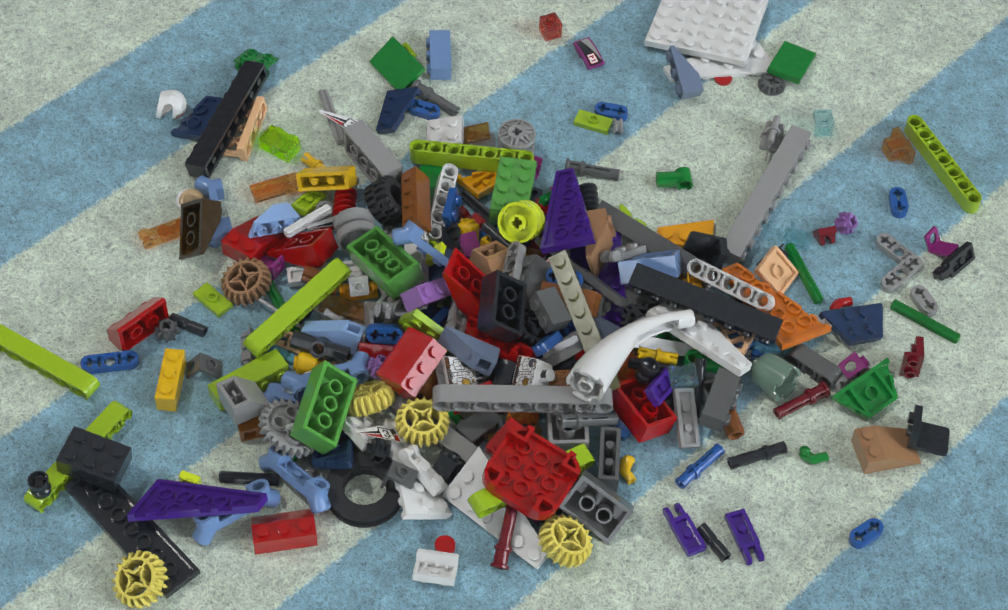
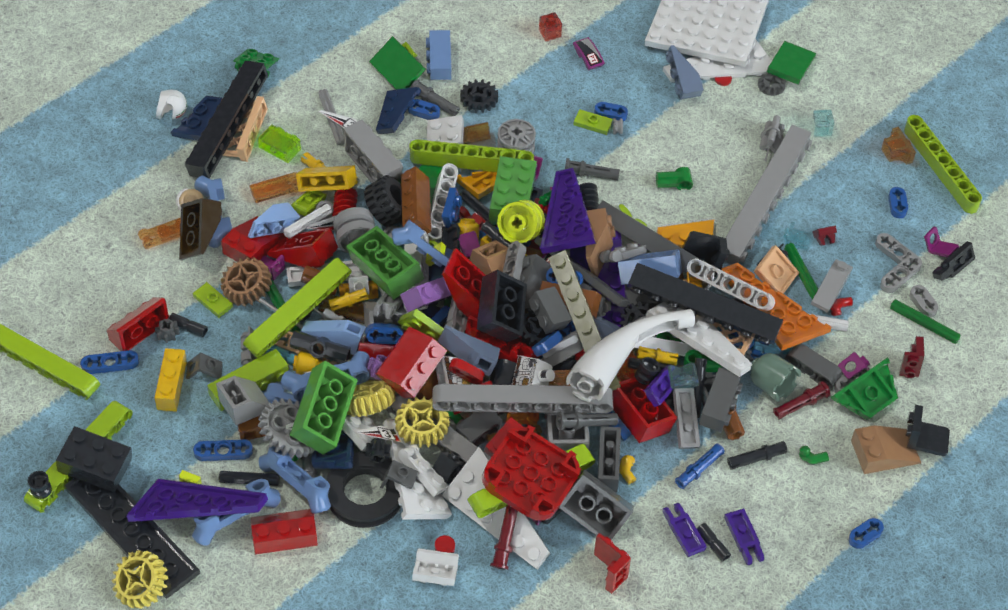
light yellow gear [537,513,593,569] -> none
dark blue wing [818,303,883,346] -> none
medium lavender gear [834,211,858,235] -> none
none -> blue beam [193,440,253,461]
none -> yellow pin [328,287,369,312]
none -> red beam [448,358,485,385]
none -> black gear [460,79,498,113]
none -> red bracket [594,533,631,594]
none -> light grey slope [811,259,853,313]

